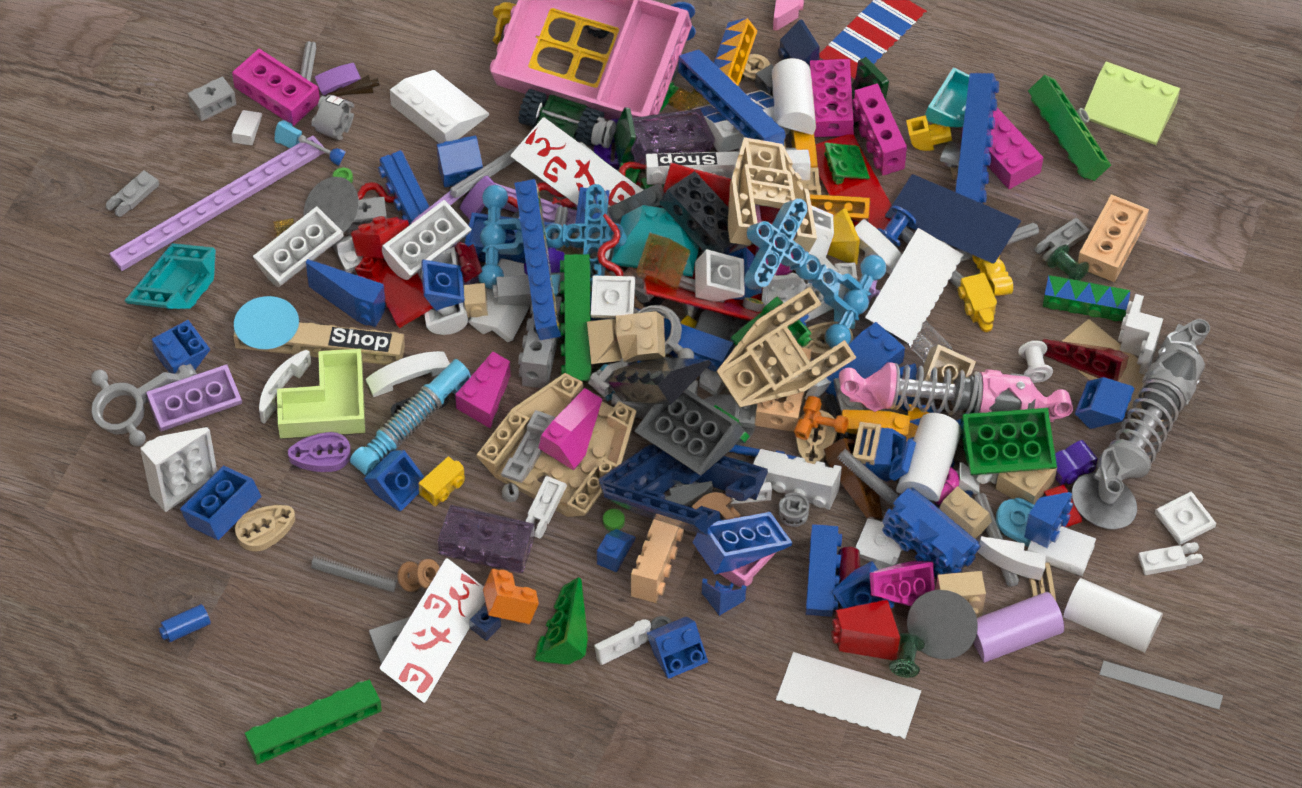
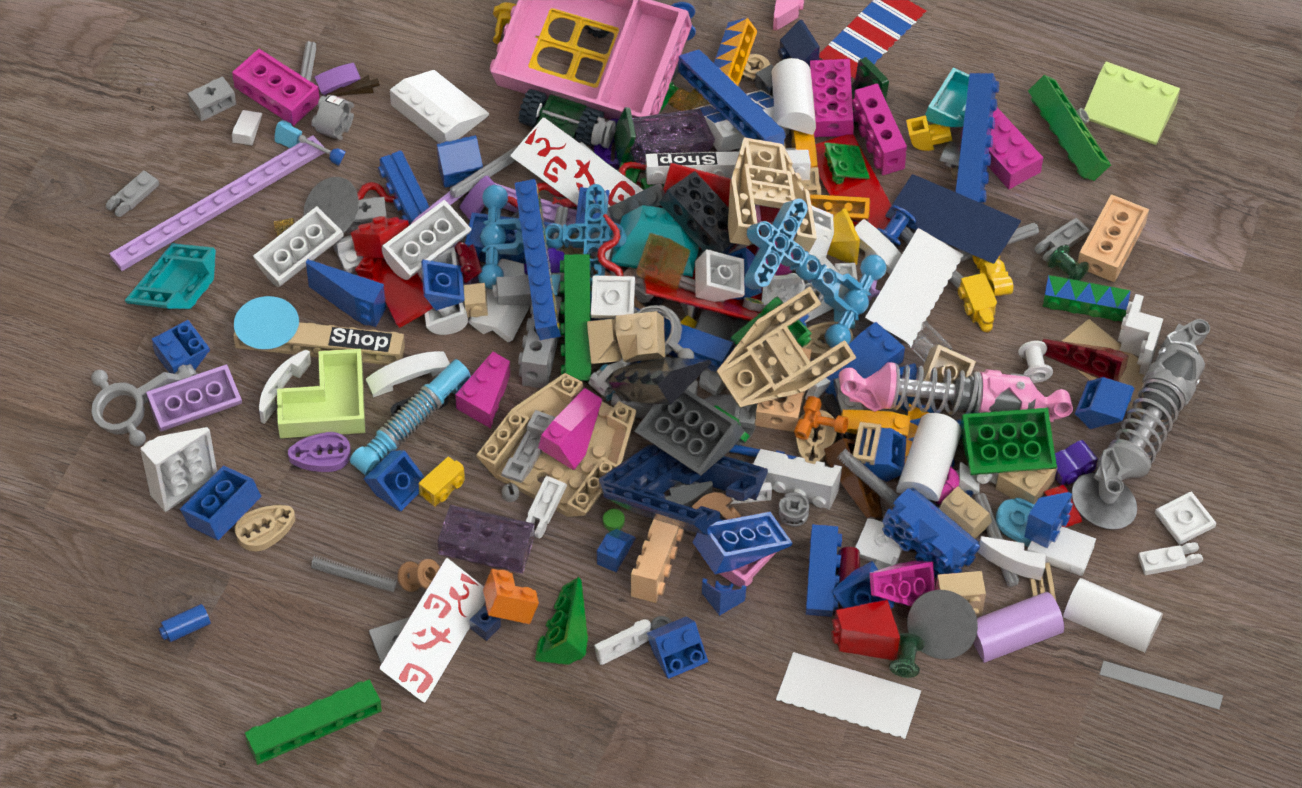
bright green tile [332,167,353,183] -> none
blue tile [889,439,916,481] -> none

